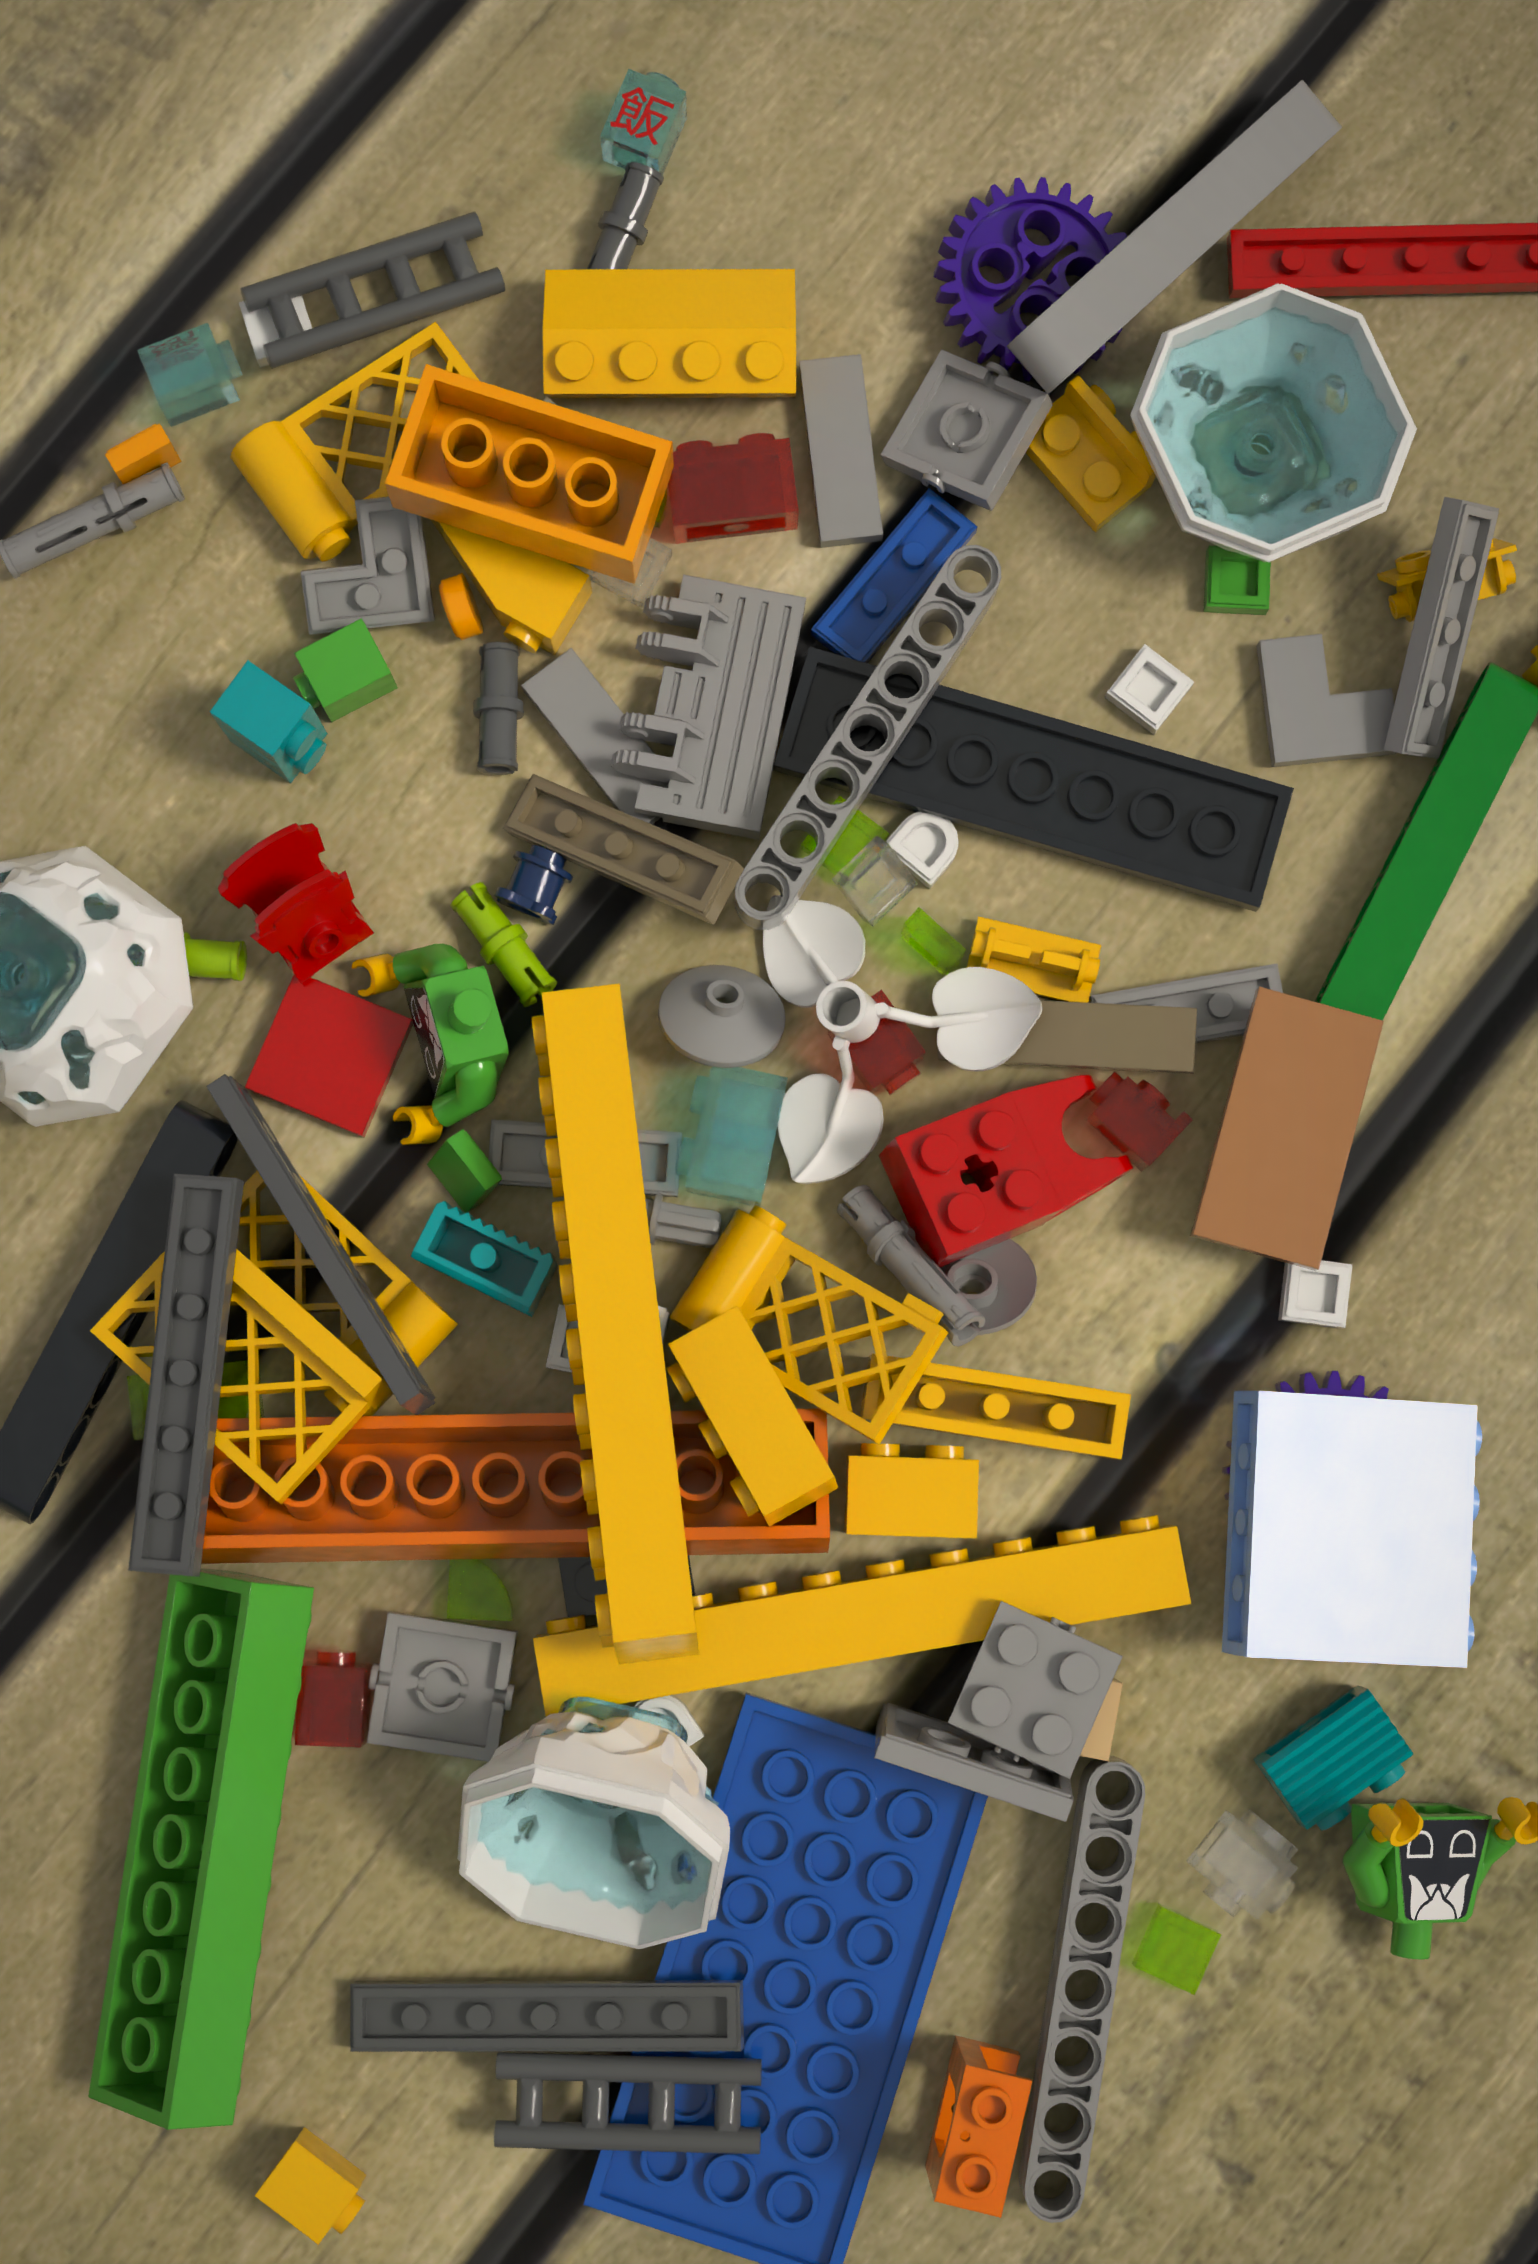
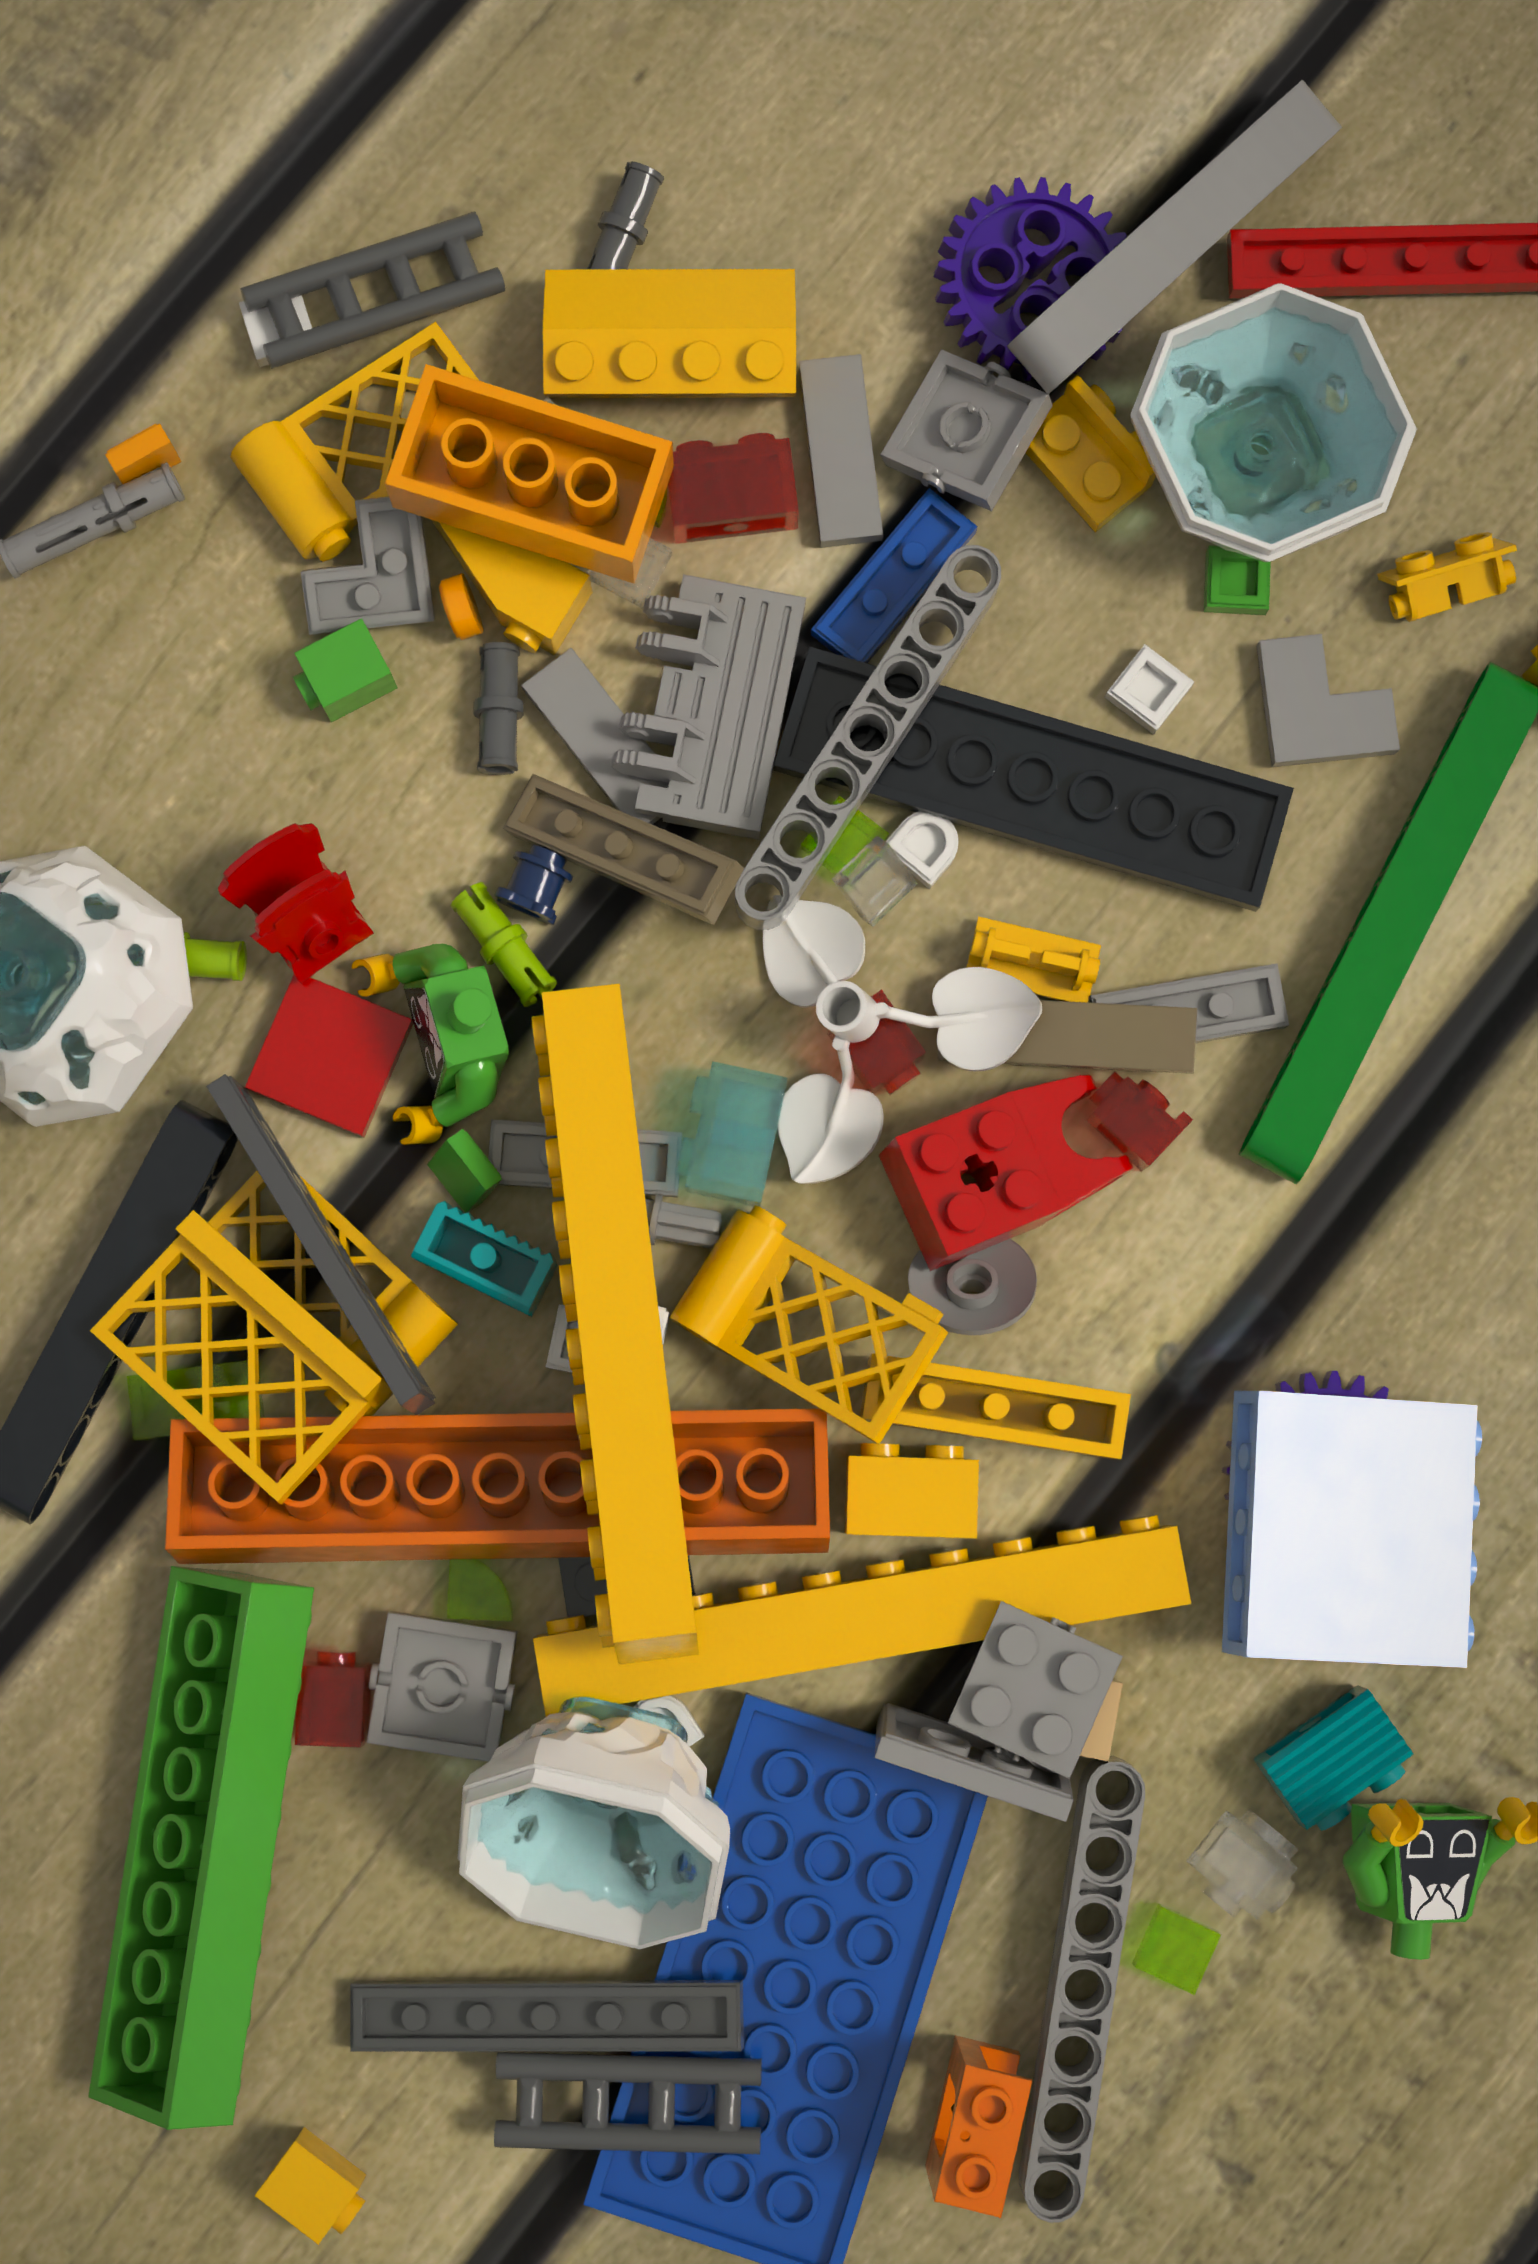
dark grey tile [128,1174,244,1577] -> none
clear light blue brick [137,323,243,427] -> none
teal brick [210,660,328,784] -> none
clear light blue brick [600,69,687,175] -> none
light grey dish [658,965,785,1068] -> none
yellow brick [666,1305,838,1527] -> none
light grey pin [837,1185,986,1347] -> none
clear neon green tile [901,907,966,975] -> none
medium nougat tile [1190,986,1384,1271] -> none
white tile [1278,1260,1353,1329] -> none
light grey tile [1384,497,1499,759] -> none

